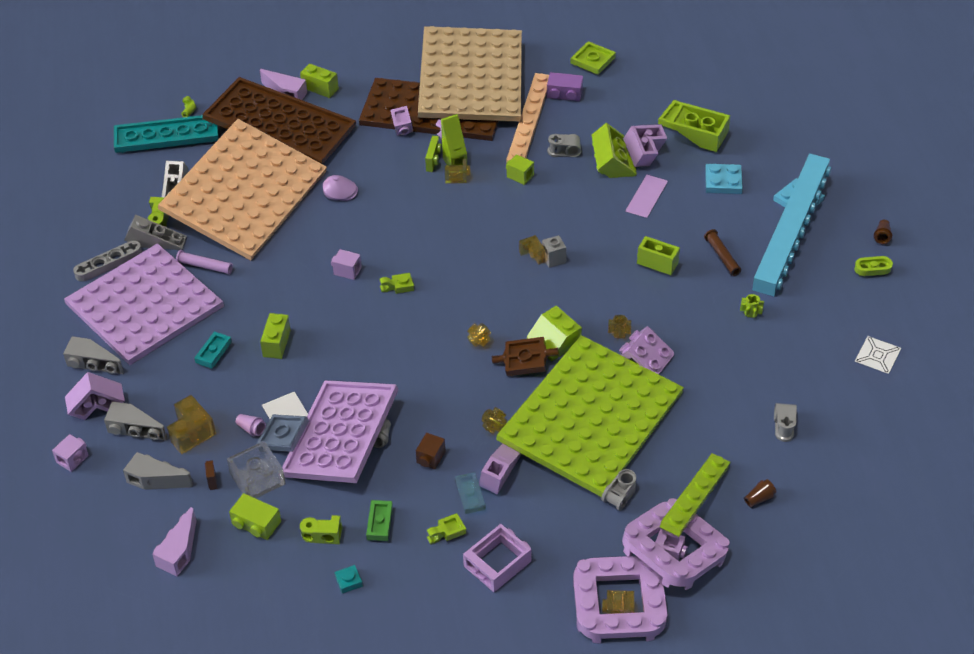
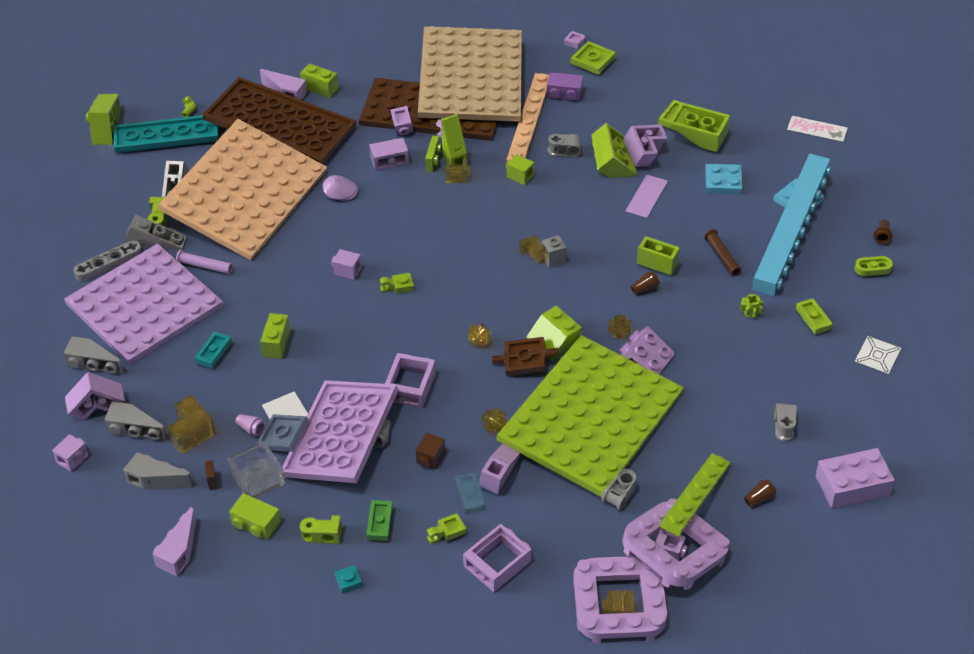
none -> lime wedge [86,94,121,145]
none -> lavender brick [369,138,409,171]
none -> lavender window [385,353,436,408]
none -> lavender tile [564,31,586,49]
none -> reddish brown cone [630,271,660,295]
none -> white sticker [787,116,847,142]
none -> lime plate [795,298,833,335]
none -> lavender brick [815,448,895,509]

